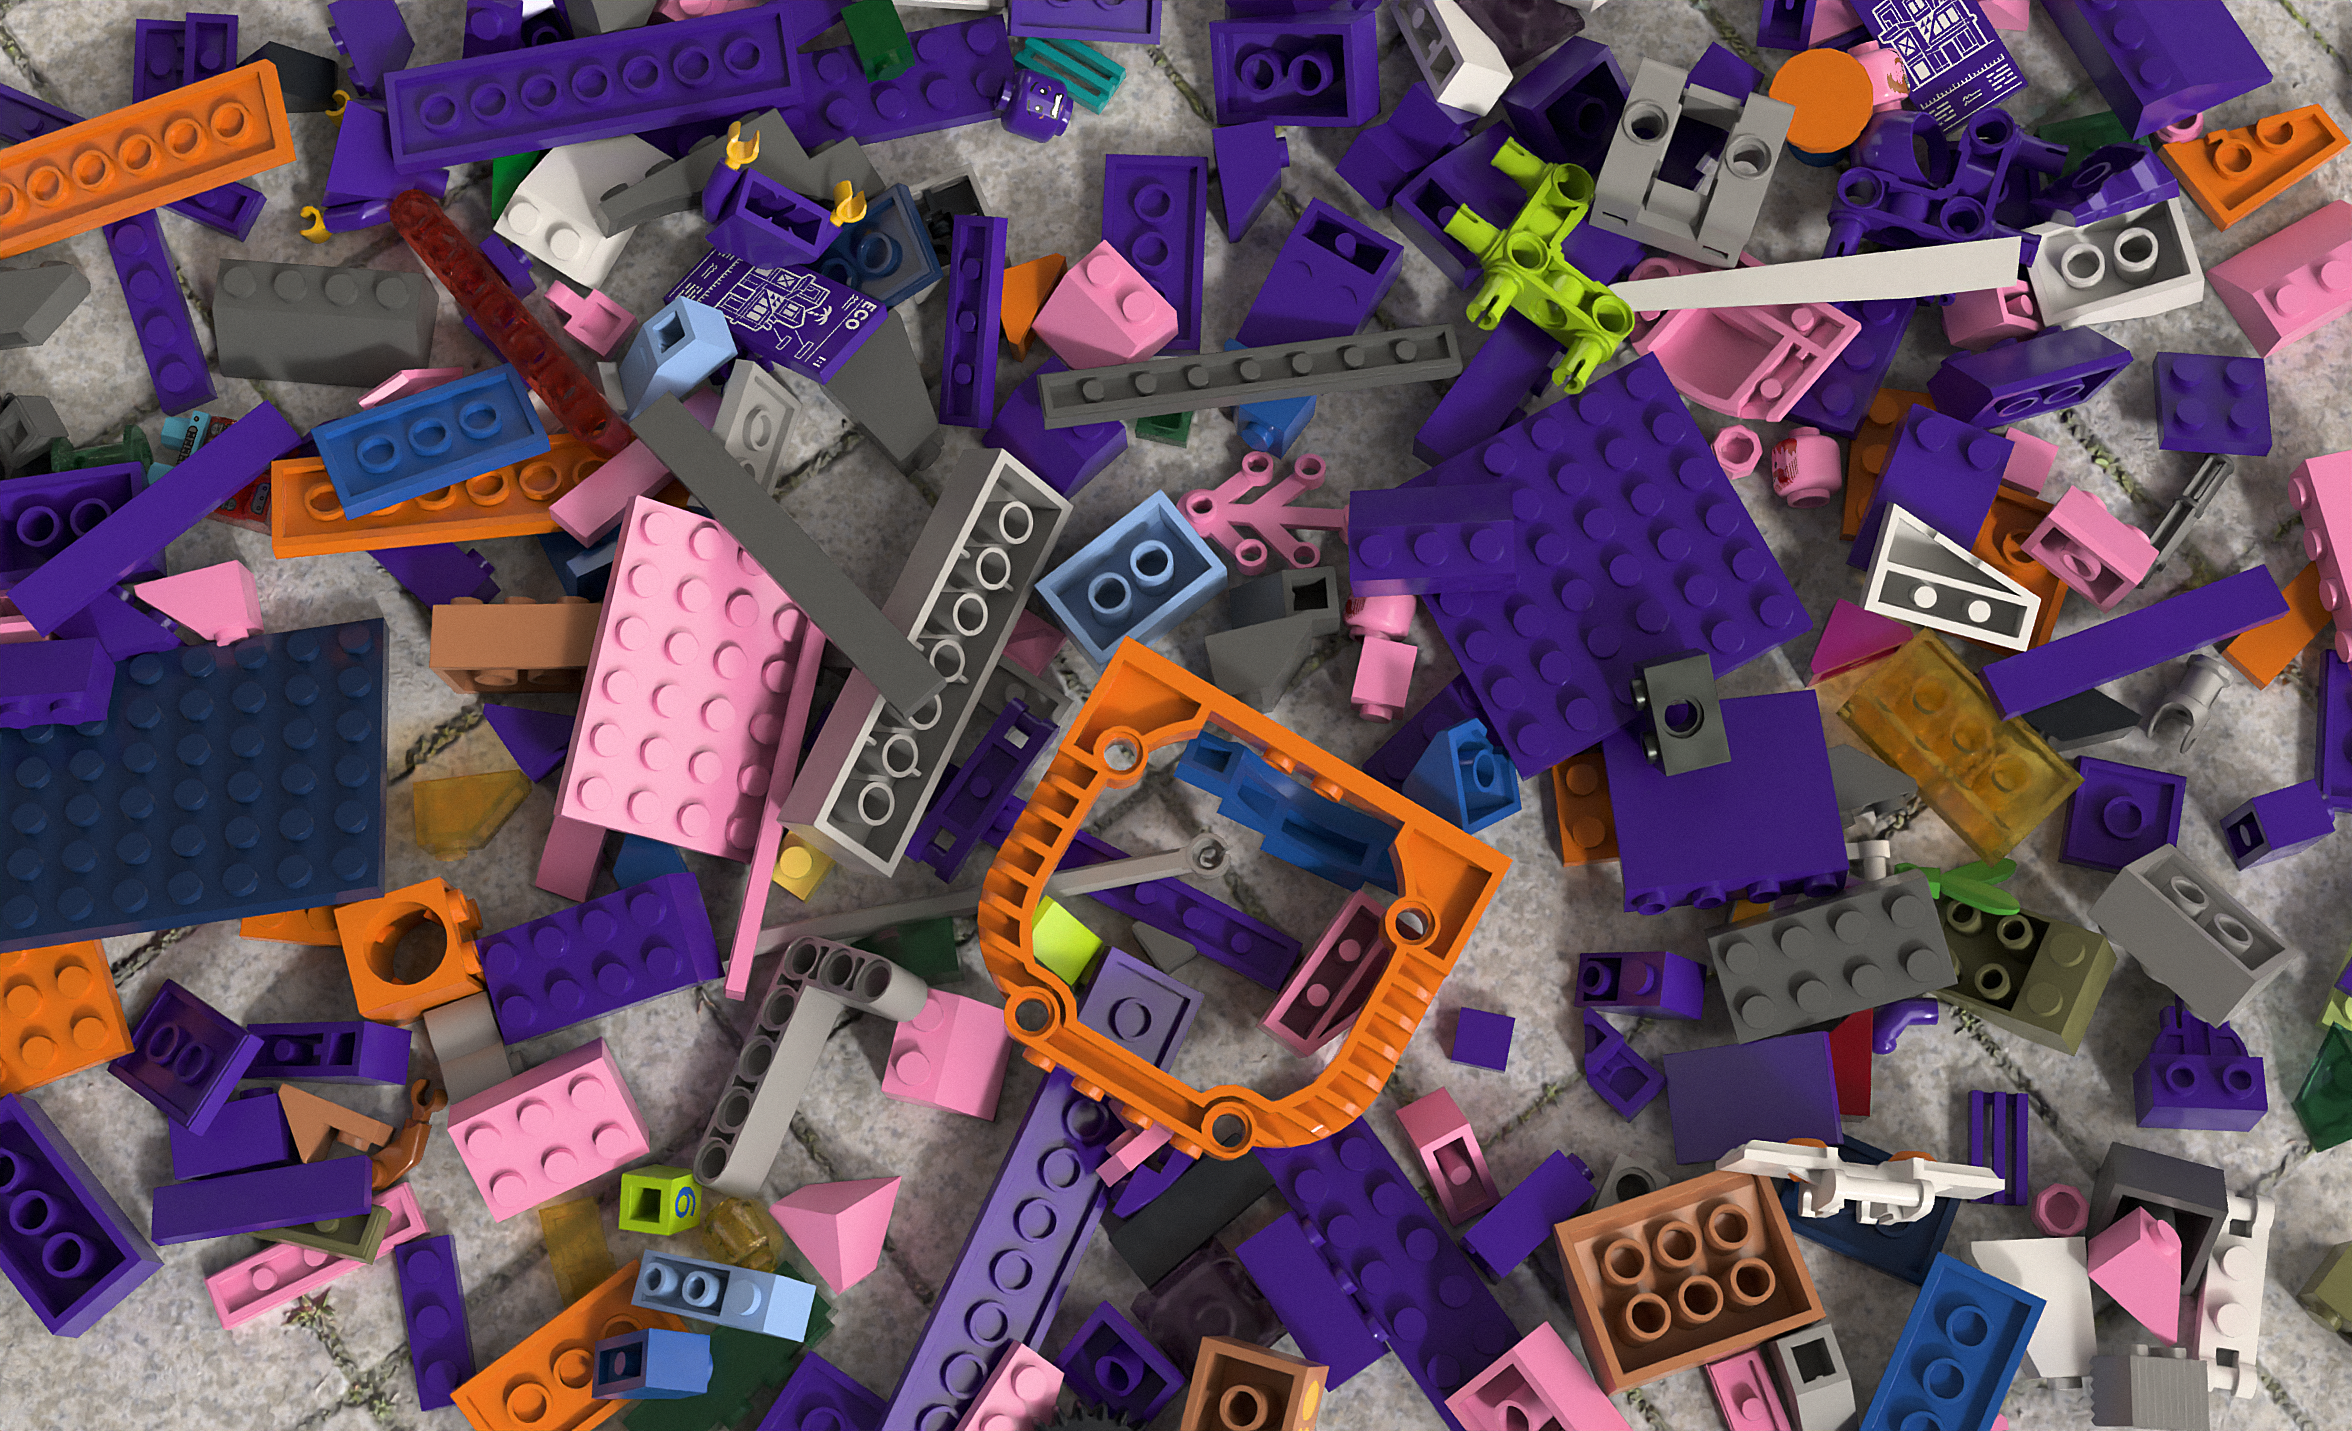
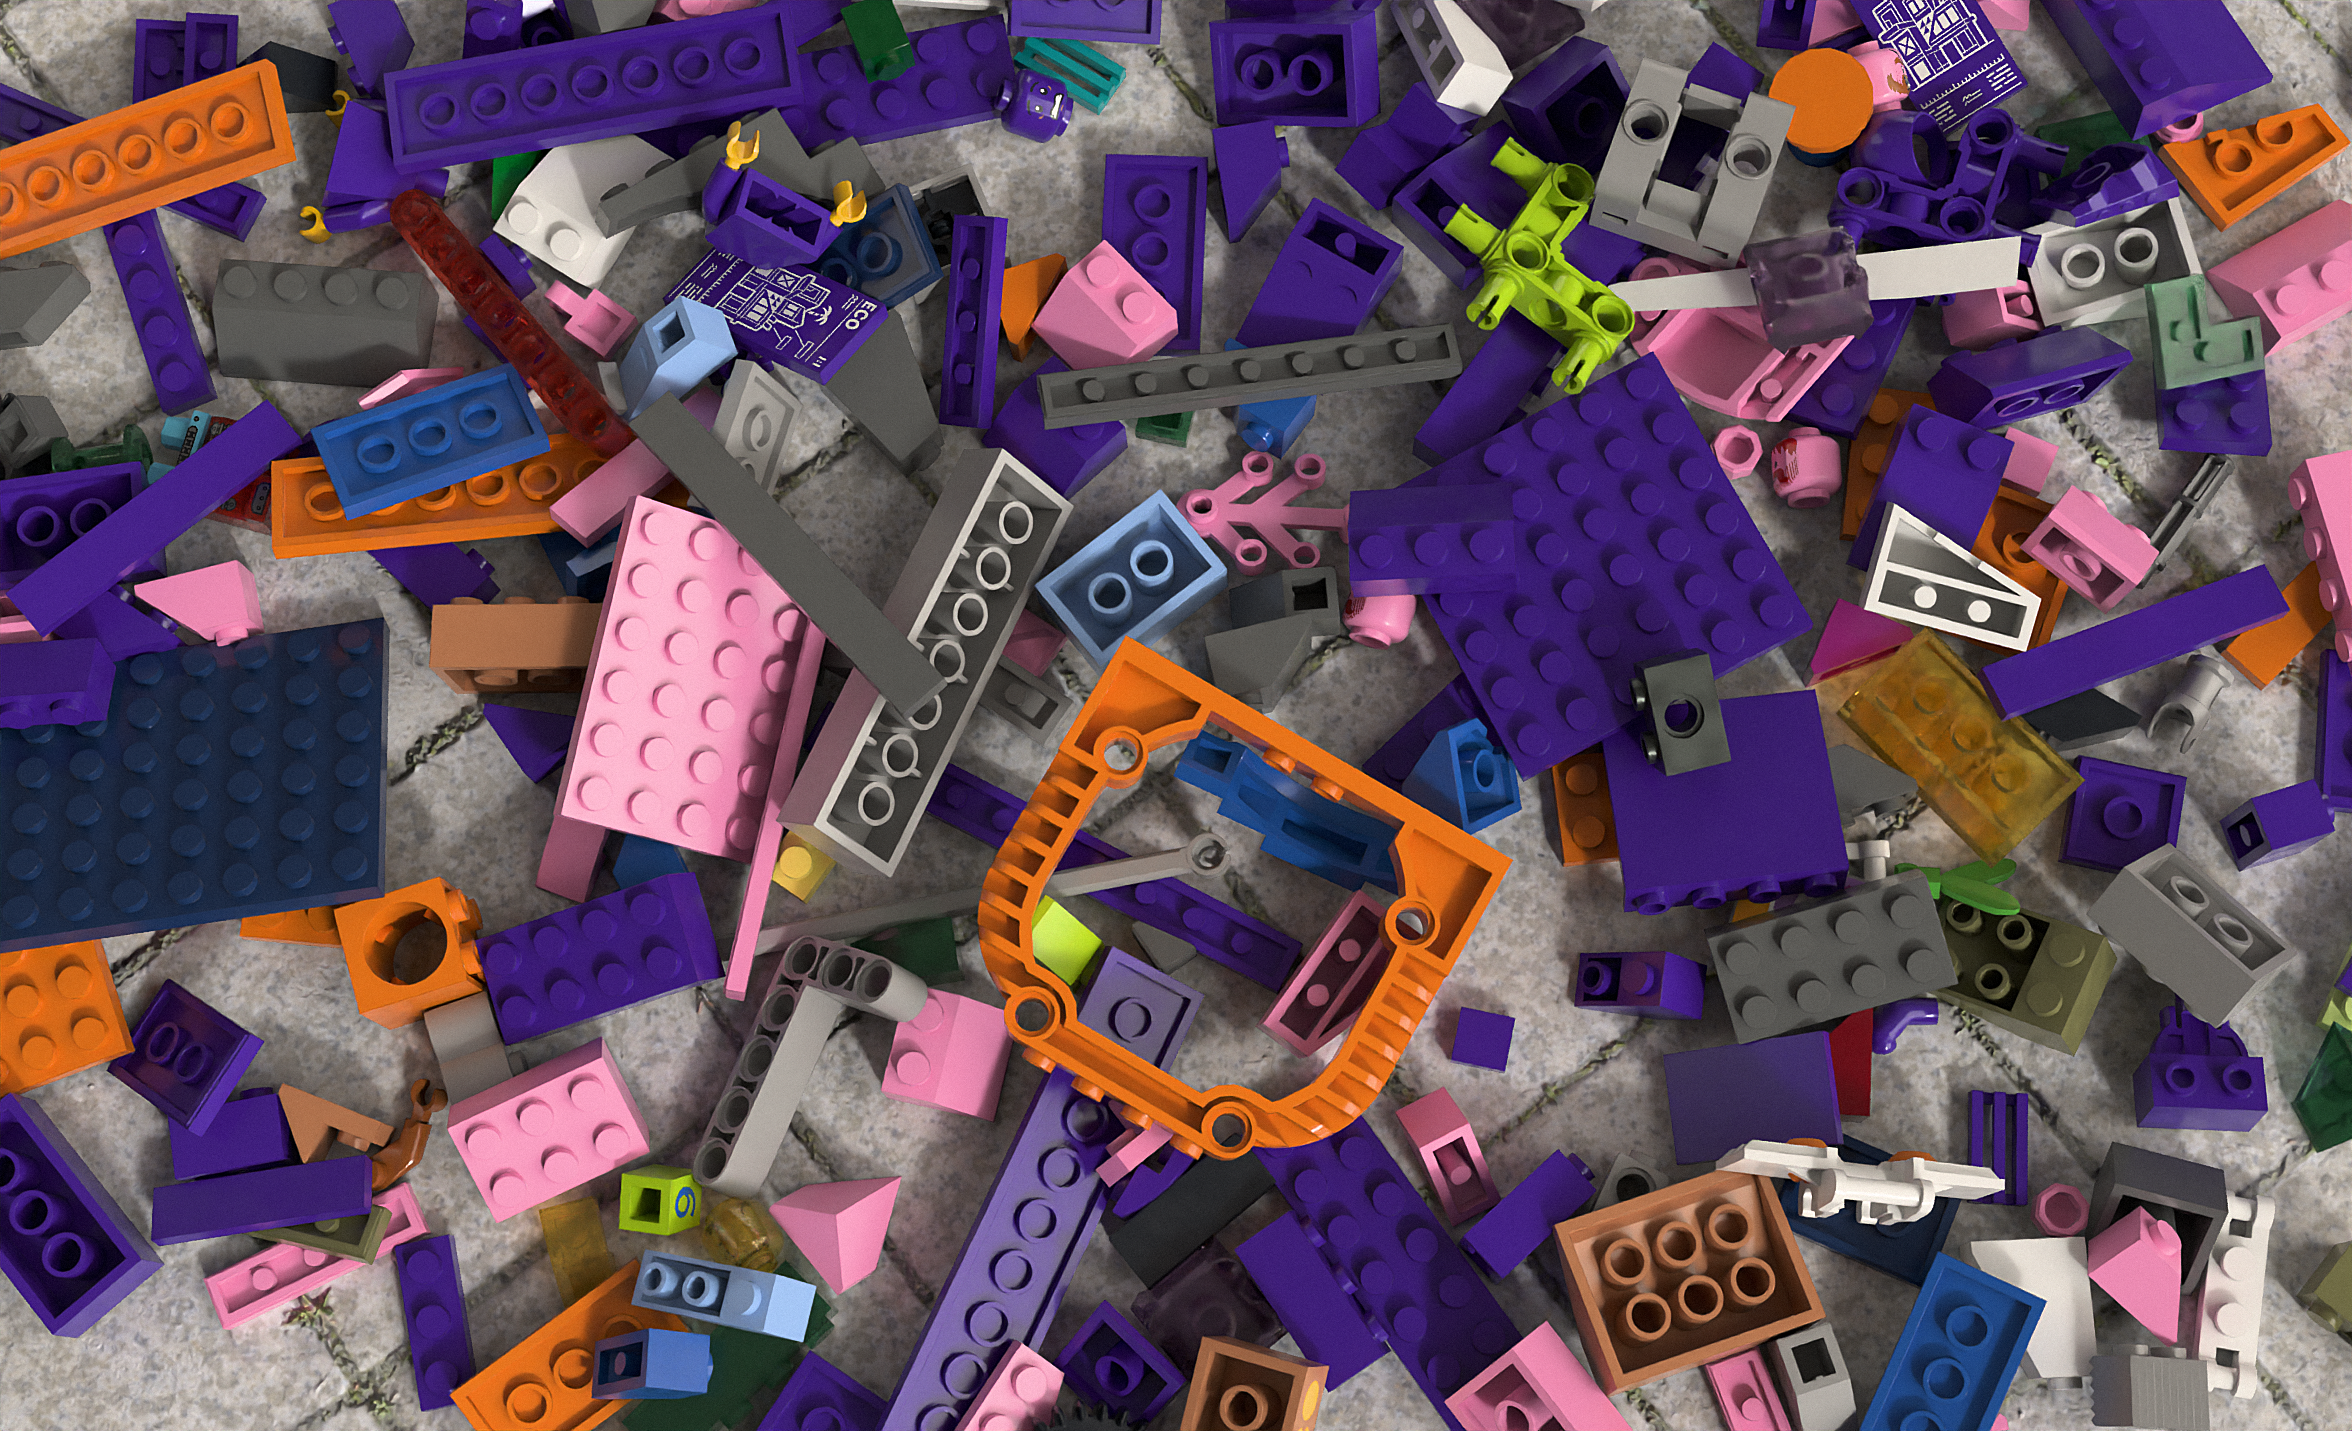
dark purple slope [241,1021,412,1086] -> none
clear yellow slope [413,769,533,861] -> none
dark purple plate [904,697,1060,884] -> none
bright pink brick [1350,635,1418,724] -> none
dark purple slope [1583,1006,1667,1124] -> none
none -> clear purple slope [1743,225,1874,355]
none -> clear green plate [2144,273,2266,390]

